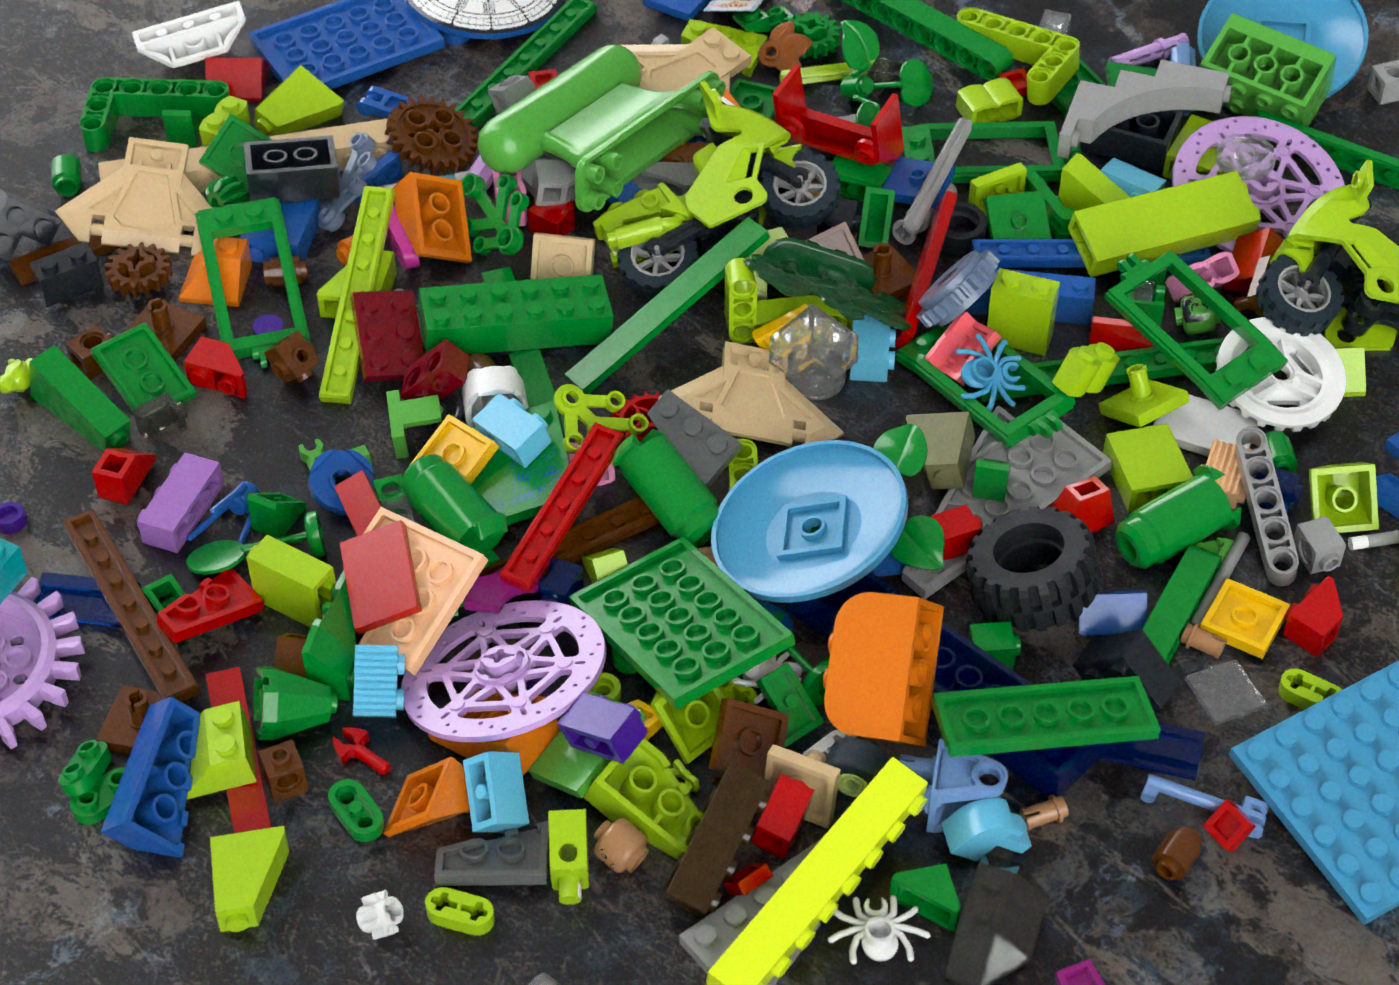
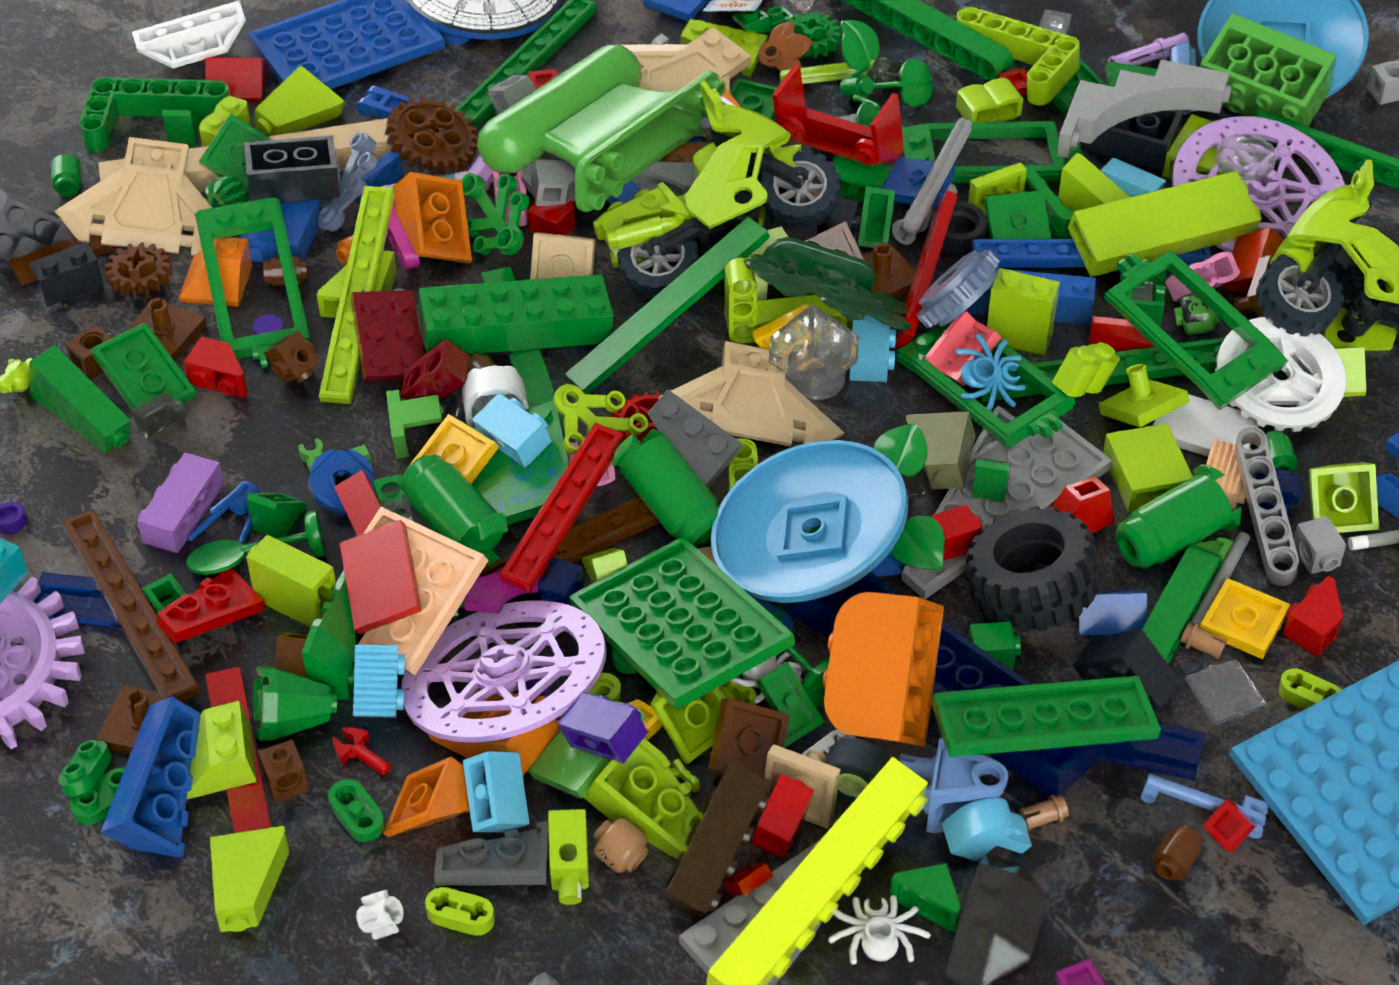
red slope [92,448,156,505] -> none

